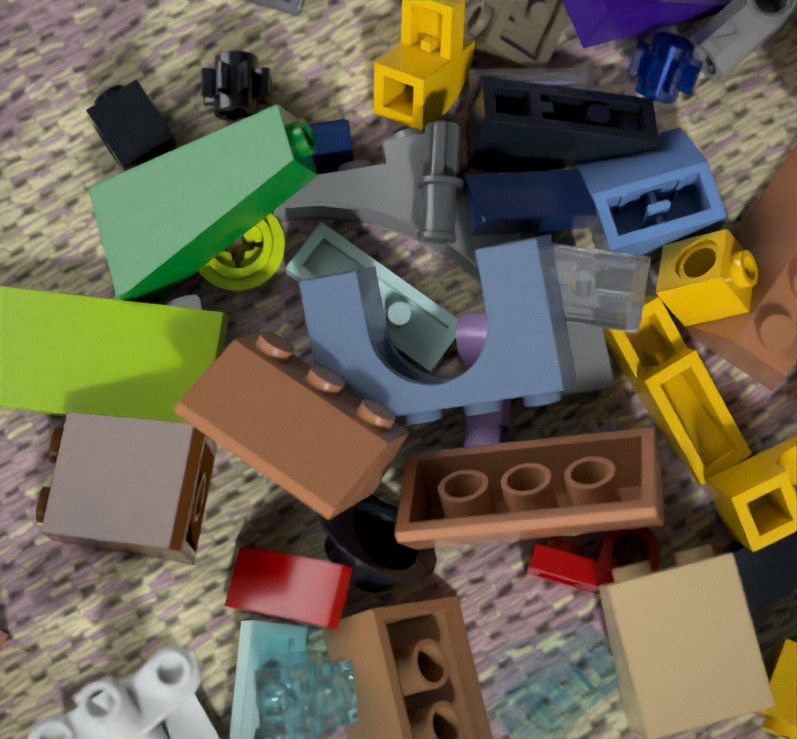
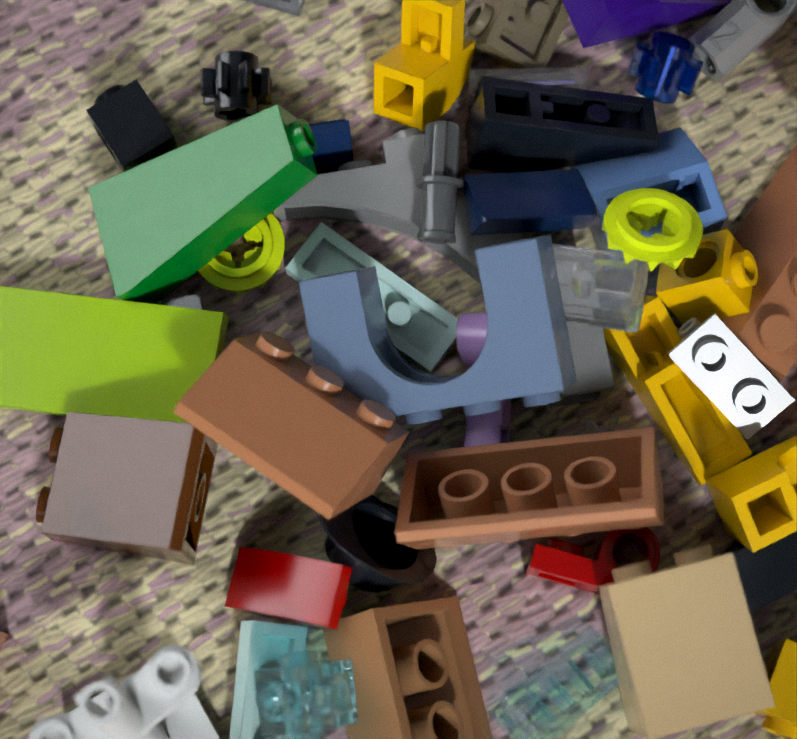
none -> neon yellow gear [601,188,703,271]
none -> hinge [667,313,795,439]

